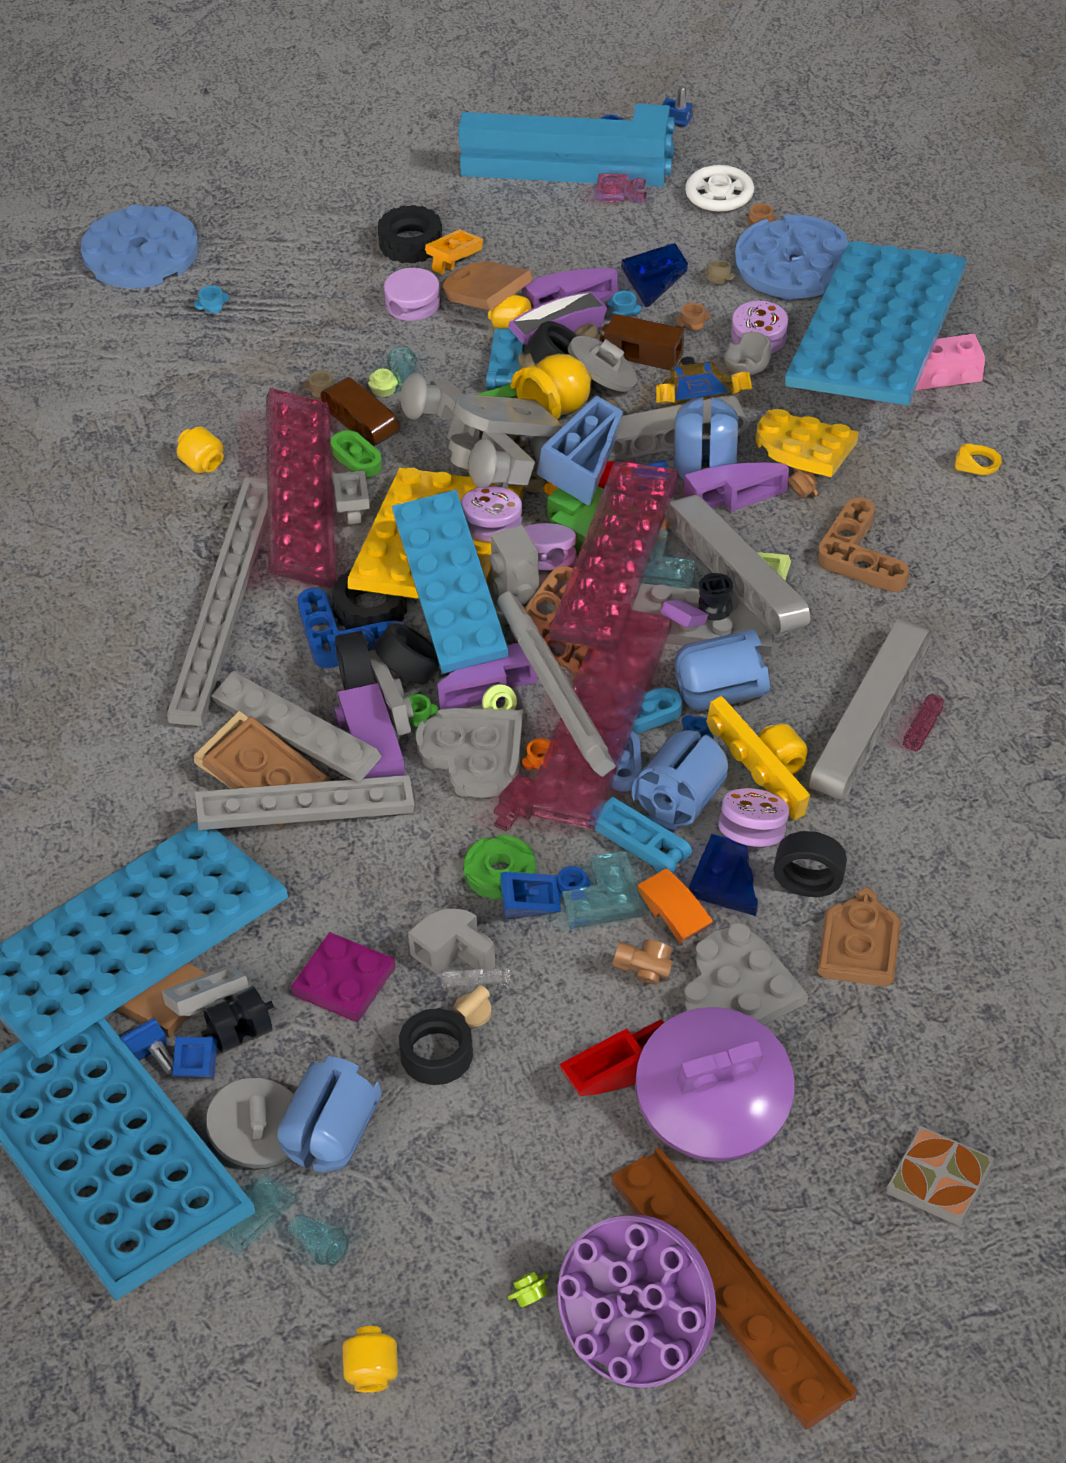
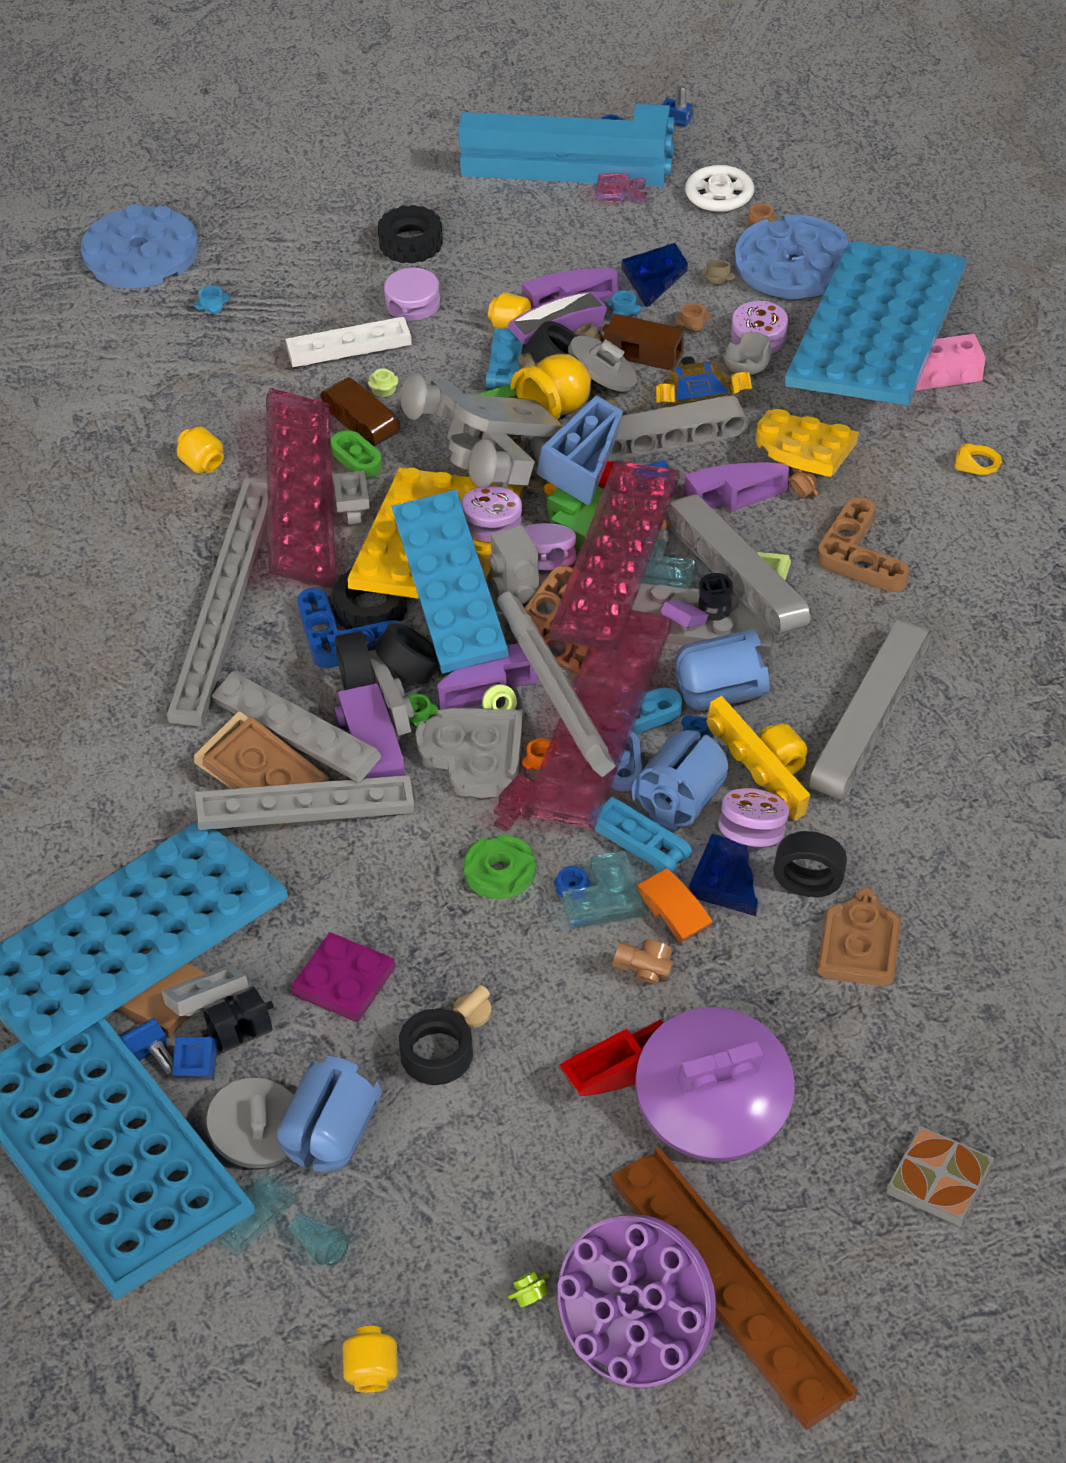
dark tan plate [303,370,337,400] -> none
clear light blue cone [386,346,417,391] -> none
light grey brick [408,908,496,976] -> none
light orange plate [425,229,483,275] -> none
clear tile [440,967,511,988] -> none
medium nougat tile [443,261,533,311] -> none
blue slope [499,872,561,919] -> none
medium blue cylinder [673,397,738,480] -> none
light grey plate [685,923,808,1025] -> none
clear pink axle [903,694,944,752] -> none
none -> white plate [286,317,412,367]

